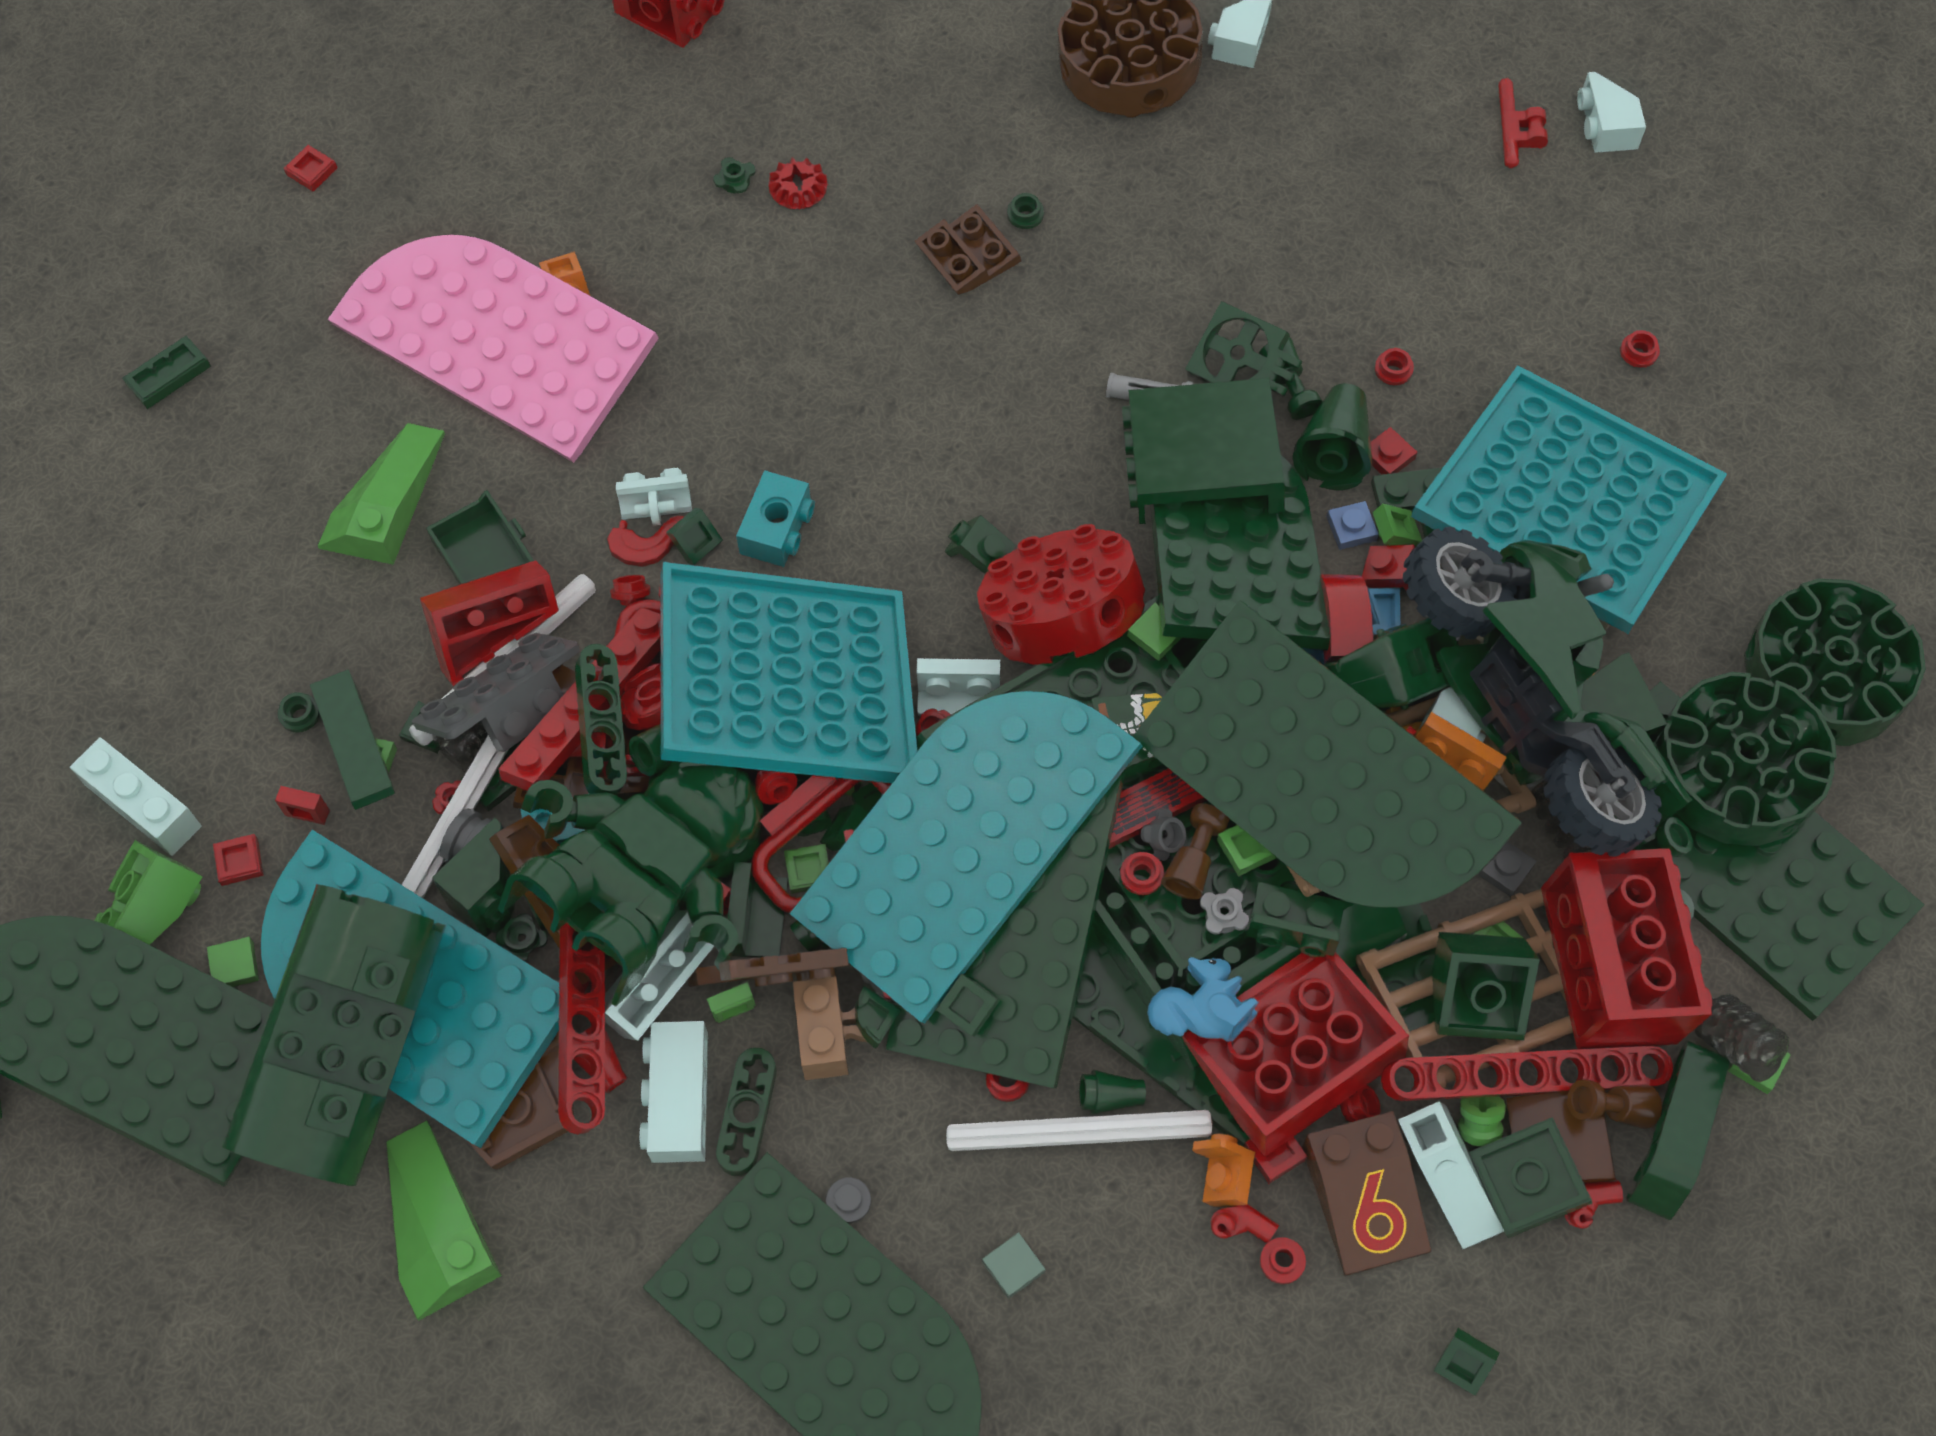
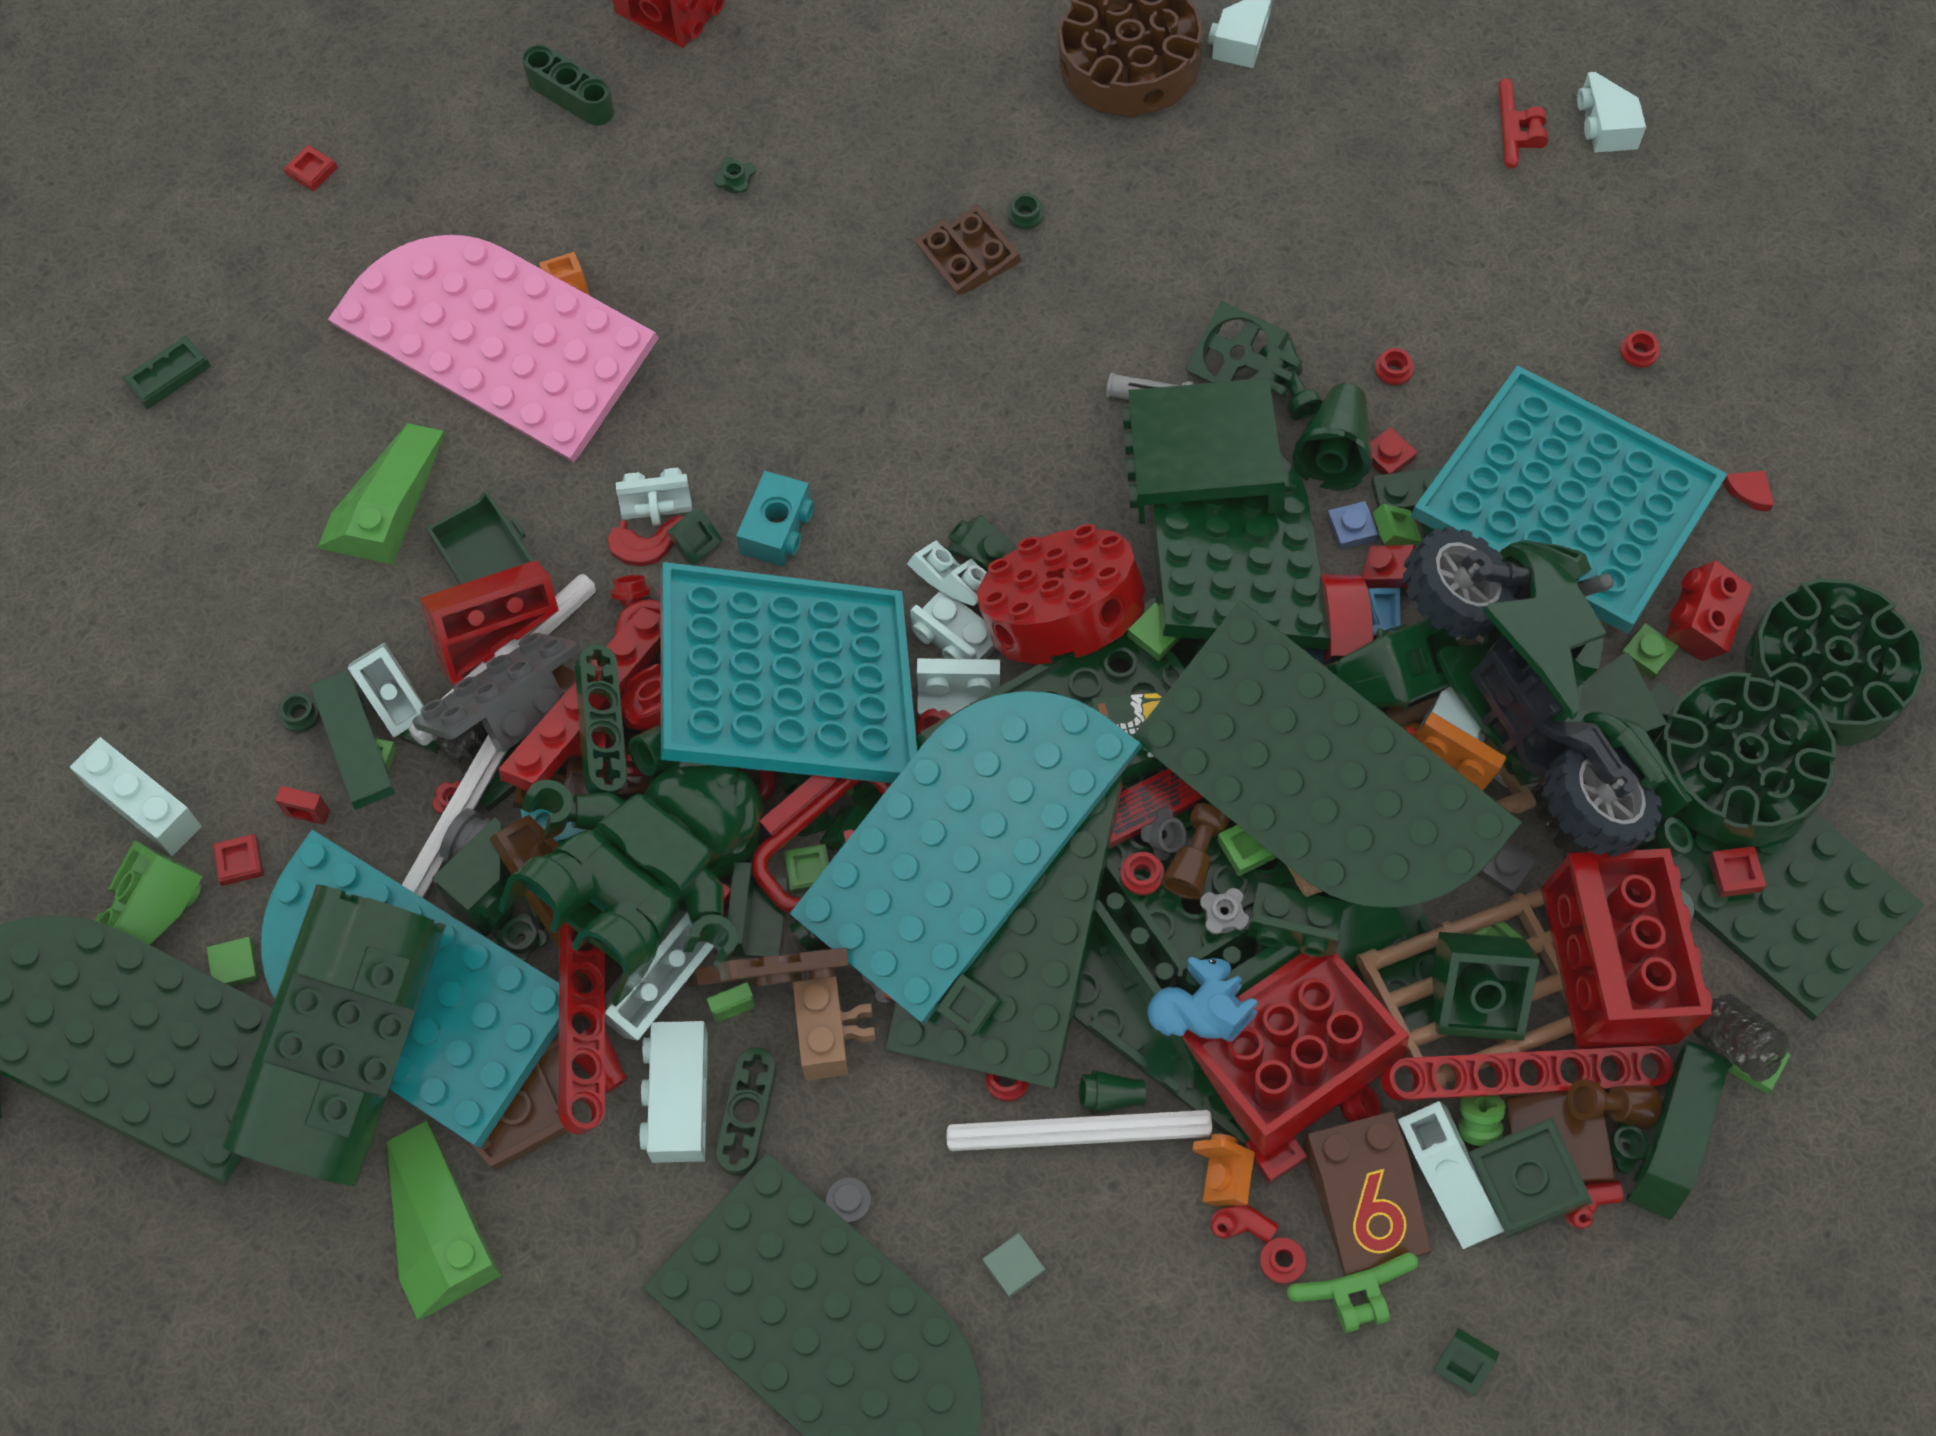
red plate [755,770,797,805] -> none
red gear [769,157,827,209] -> none
dark green tile [855,986,901,1049] -> none
none -> light aqua slope [348,642,424,737]
none -> dark green beam [522,44,614,126]
none -> light aqua slope [907,540,987,606]
none -> light aqua bracket [910,591,995,659]
none -> bright green piece [1287,1252,1418,1334]
none -> dark green plate [1608,1123,1650,1173]
none -> bright green plate [1620,623,1679,680]
none -> red brick [1665,560,1752,661]
none -> red tile [1708,846,1766,897]
none -> red tile [1723,471,1774,511]

